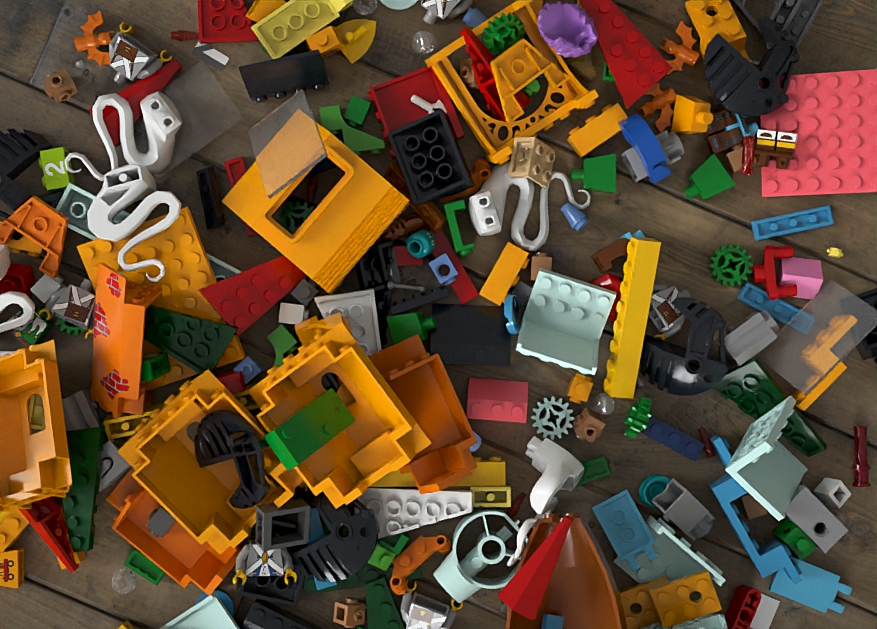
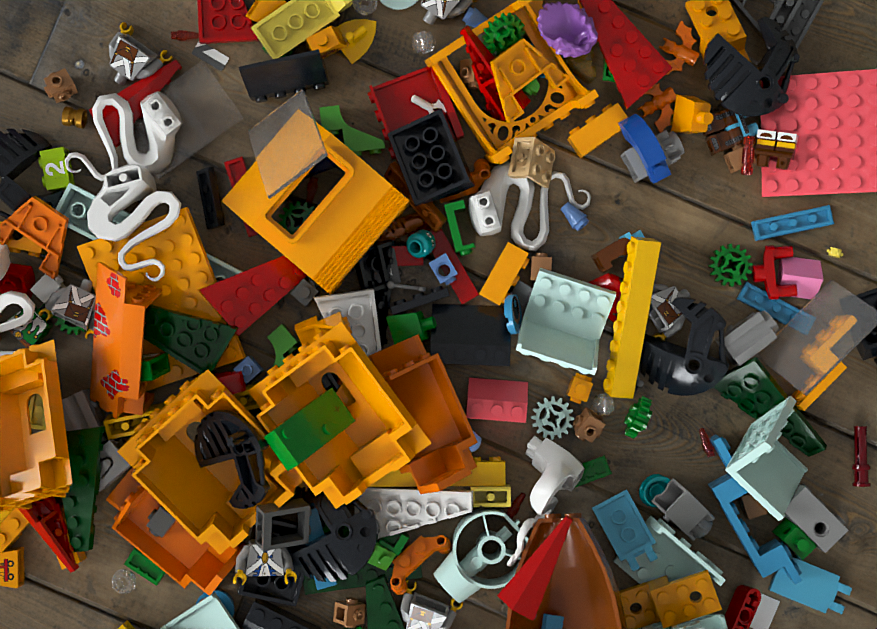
orange animal [74,11,114,67] -> none
white brick [278,303,309,324] -> none
green brick [344,95,372,129] -> none
green torso [571,154,616,194] -> none
dark blue brick [640,416,705,462] -> none
green torso [683,154,736,200] -> none
white brick [813,477,851,509] -> none
none -> pearl gold wheel [62,106,88,129]

